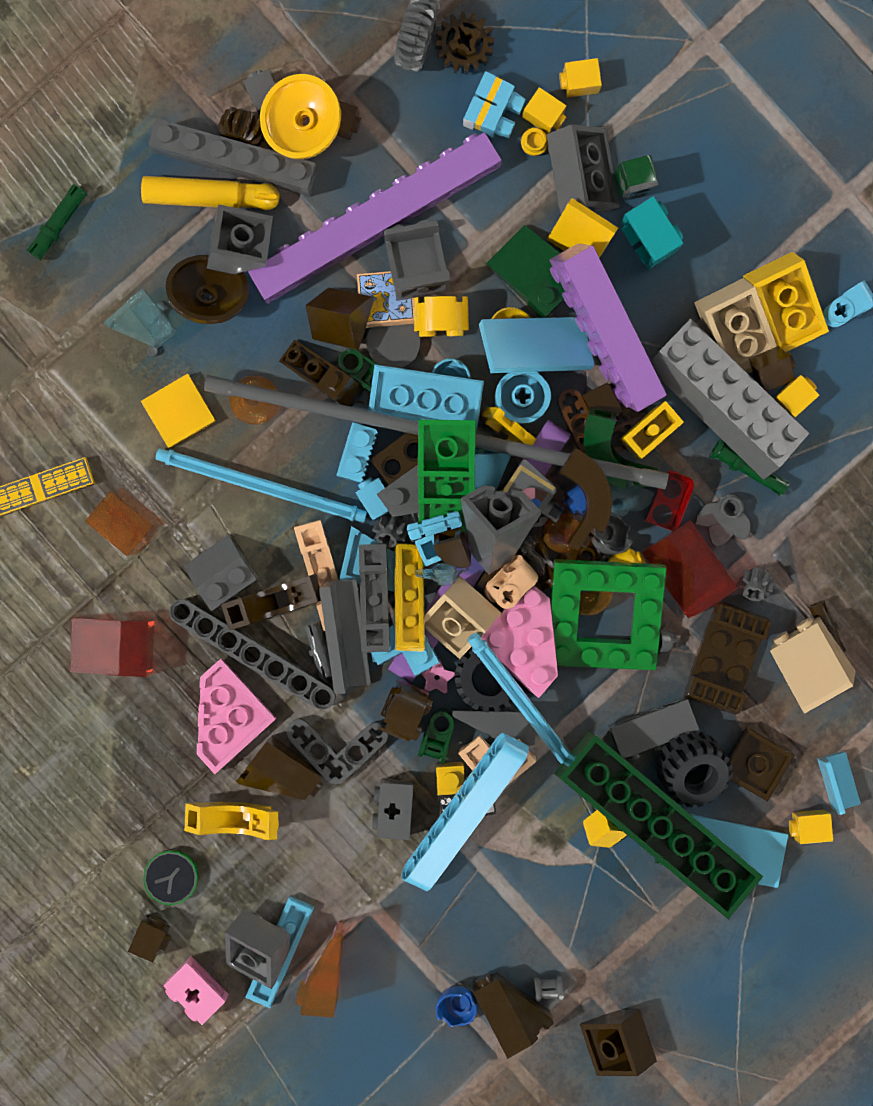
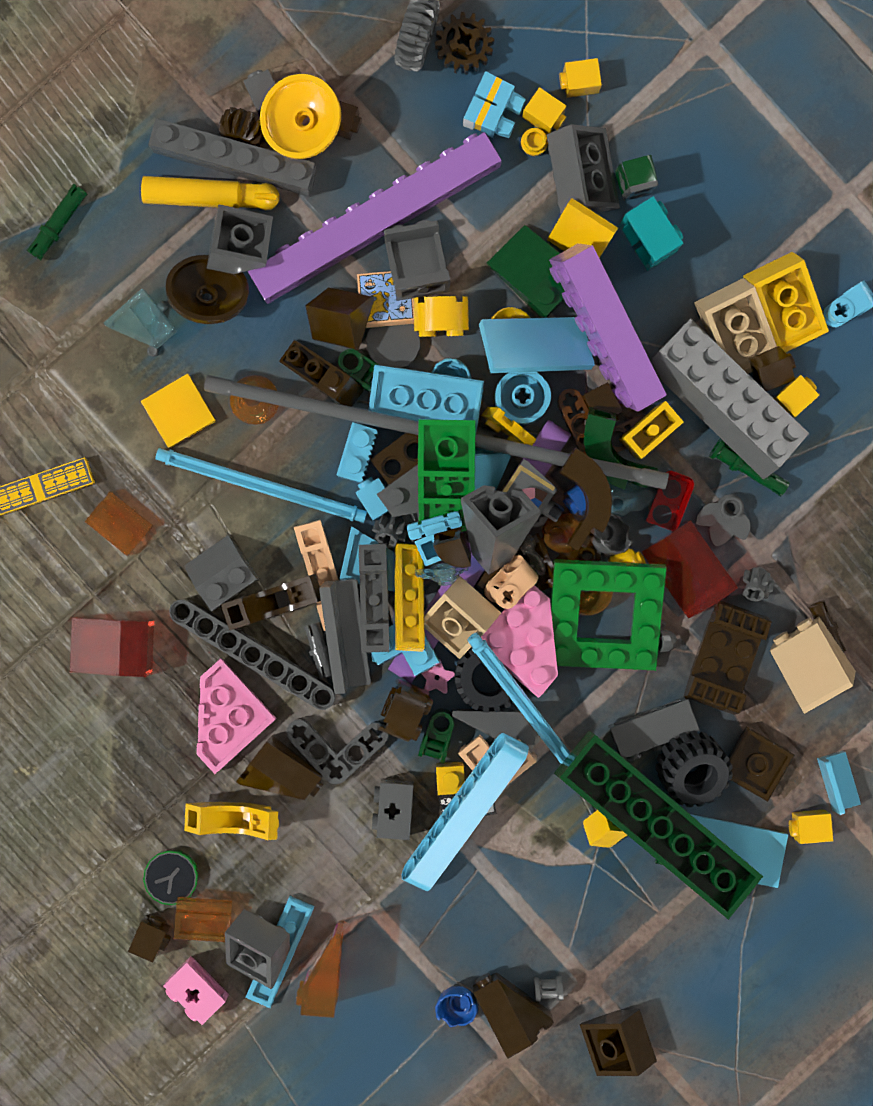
none -> clear orange plate [174,897,232,942]

